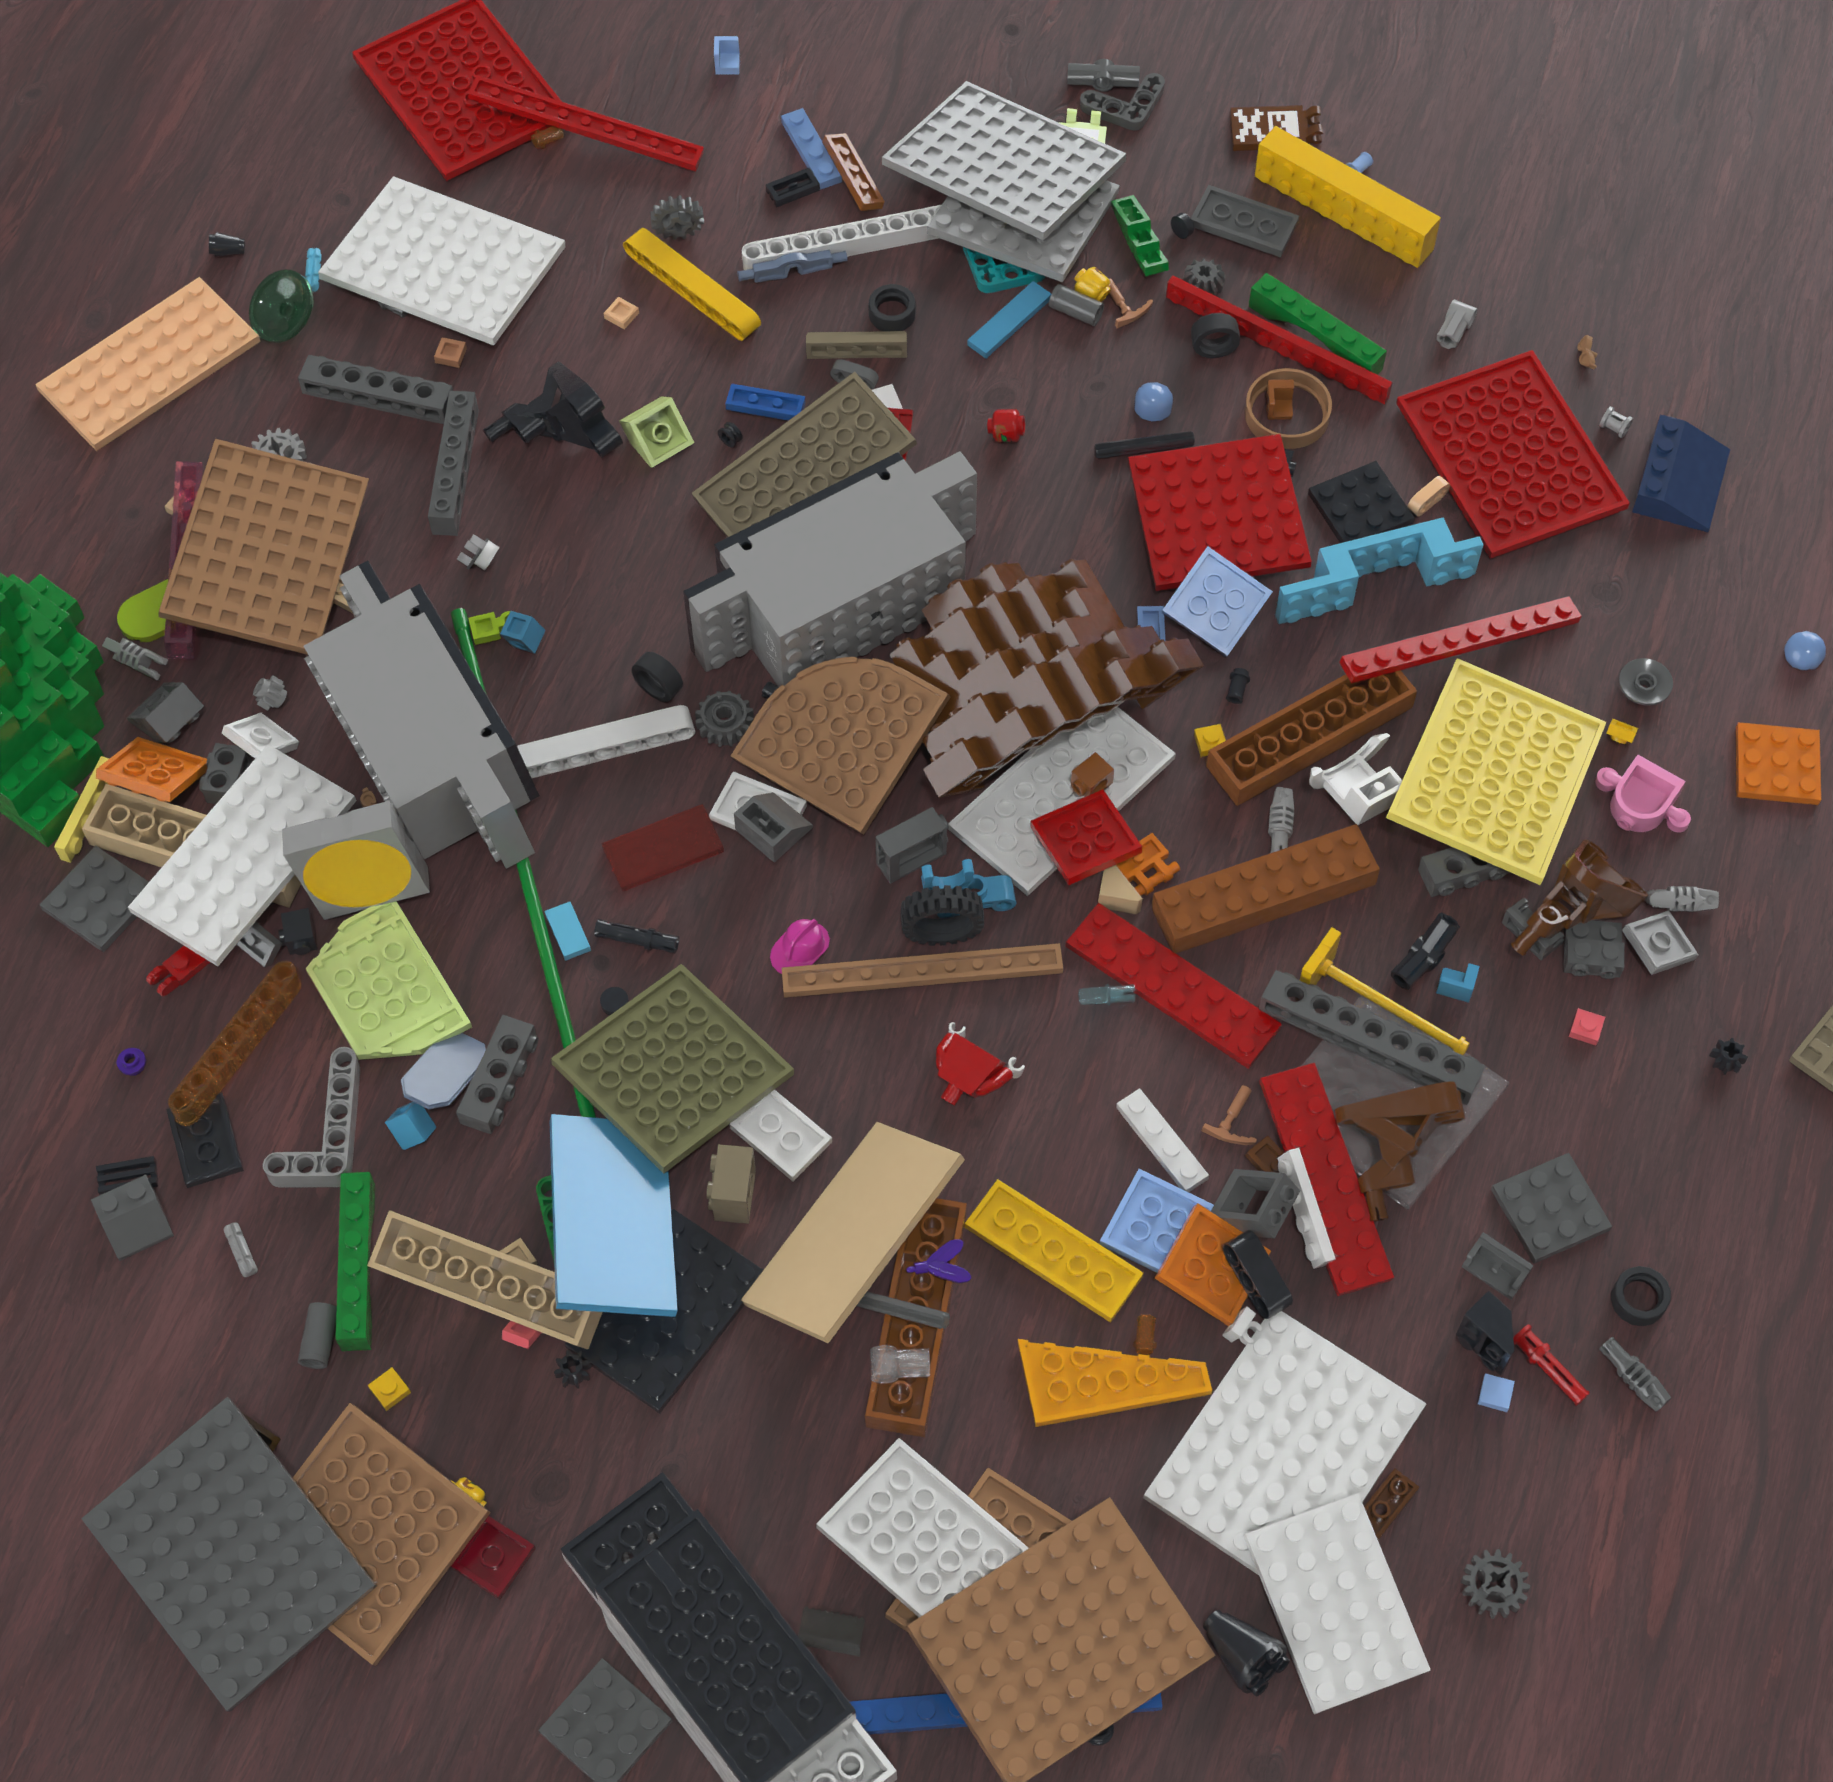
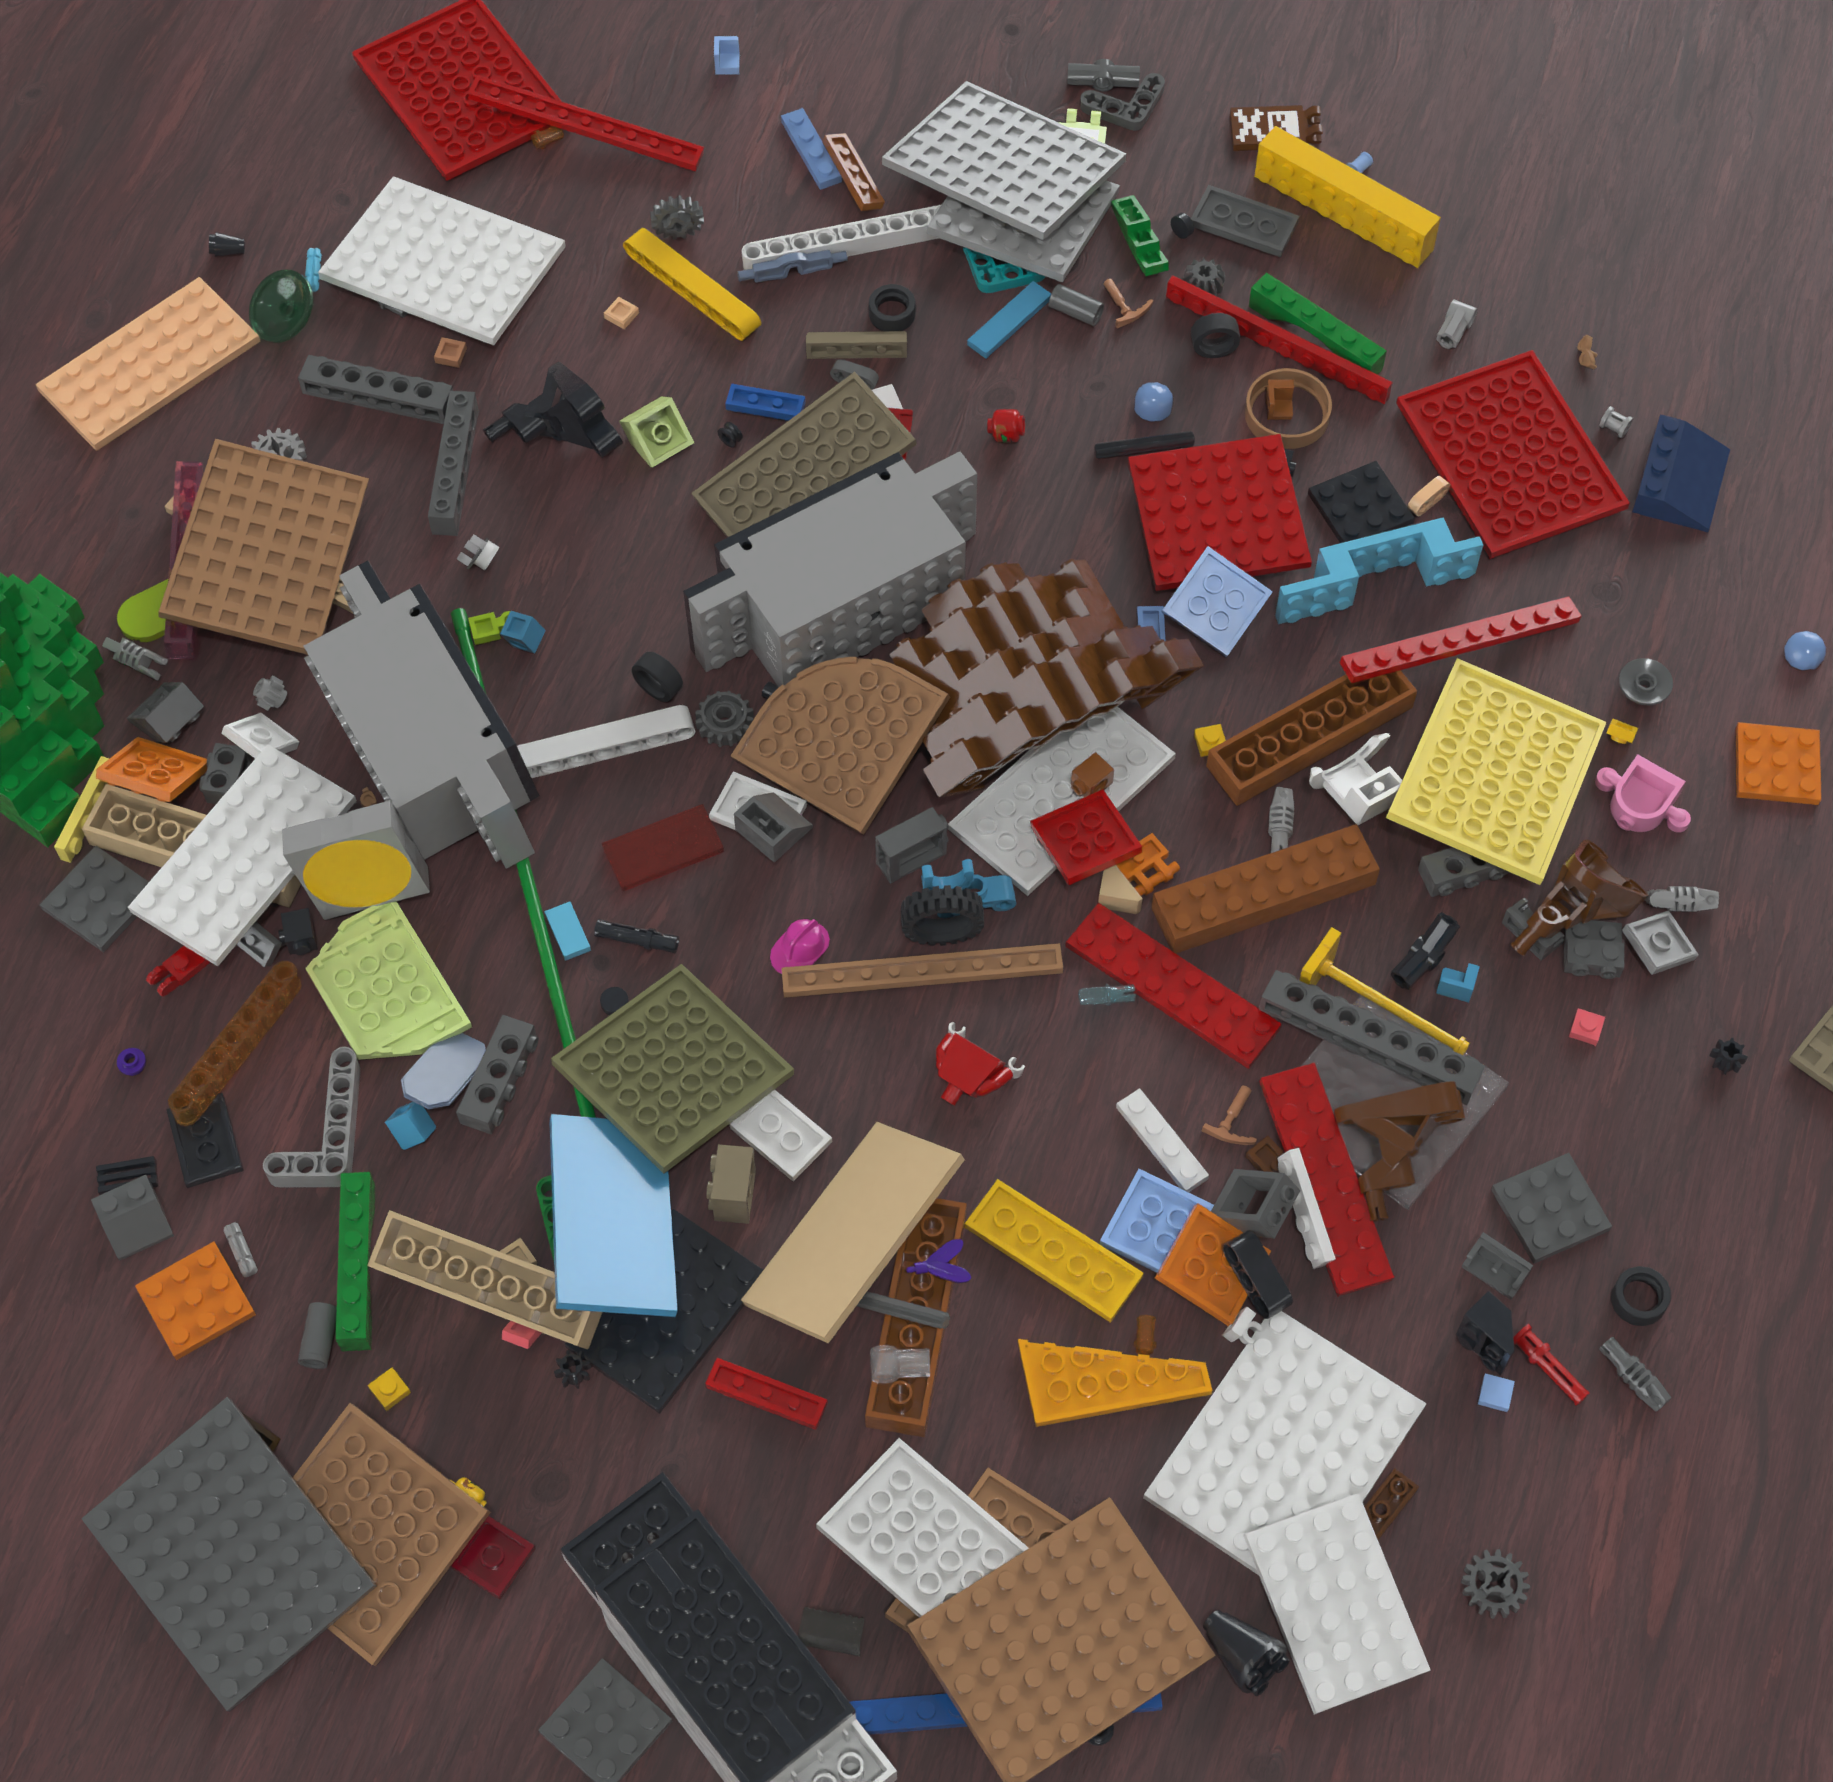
black tile [766,168,820,208] -> none
yellow head [1074,267,1111,302] -> none
black pin [1226,668,1250,704] -> none
none -> orange plate [135,1241,256,1361]
none -> red plate [705,1358,828,1430]

